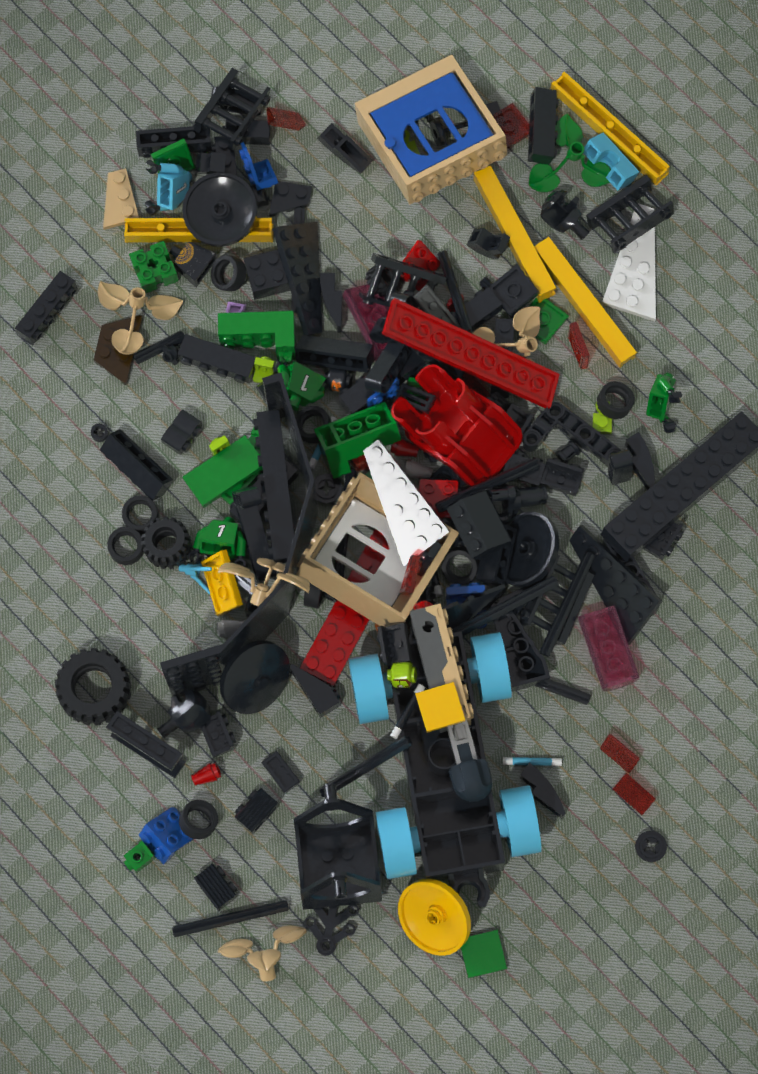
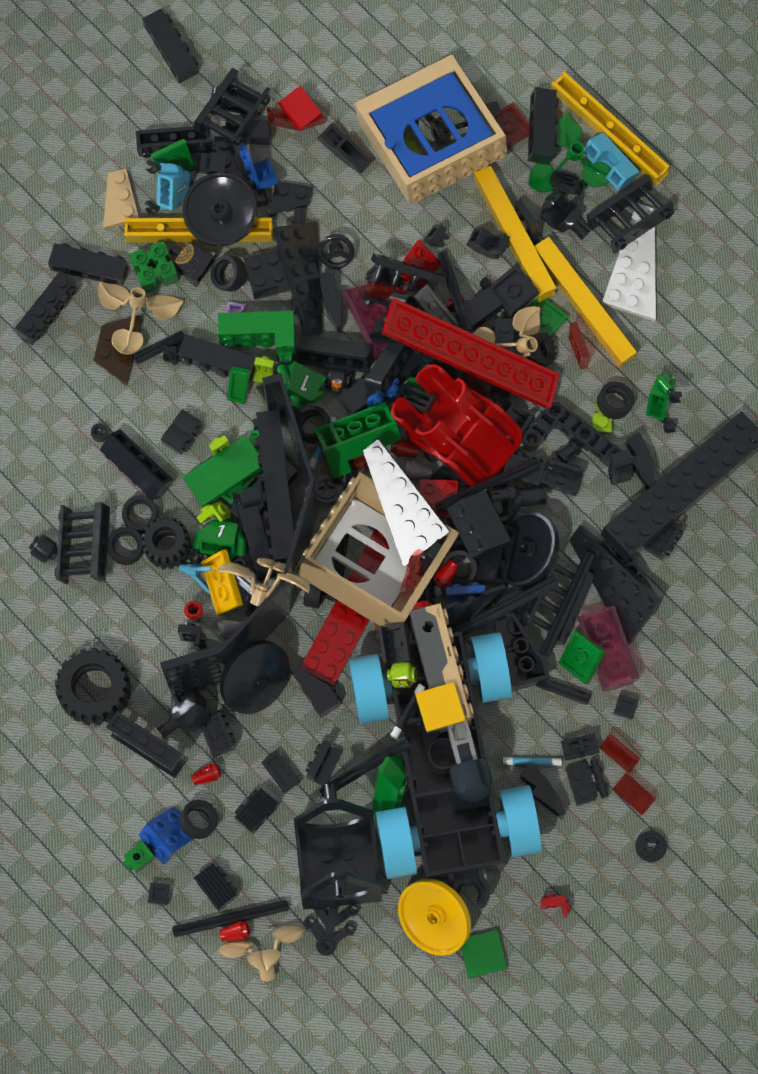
none -> black head [29,535,57,563]
none -> black brick [48,243,128,286]
none -> black fence [54,502,110,584]
none -> black brick [142,8,199,84]
none -> black plate [148,883,170,906]
none -> black bracket [177,622,207,651]
none -> red cone [184,601,203,621]
none -> lime bracket [196,501,231,523]
none -> red cone [220,921,250,942]
none -> green tile [227,366,250,404]
none -> red slope [278,86,326,131]
none -> black bracket [305,740,342,786]
none -> black piece [317,234,355,269]
none -> clear red slope [364,281,407,300]
none -> green wedge [372,755,407,815]
none -> black tile [424,225,449,248]
none -> red cone [433,559,459,588]
none -> black wing [514,199,540,246]
none -> black tyre [527,332,557,367]
none -> red bracket [540,894,571,918]
none -> black tile [549,171,586,195]
none -> green tile [558,630,606,684]
none -> black hips [561,733,600,761]
none -> black plate [565,759,609,806]
none -> black plate [613,694,638,720]

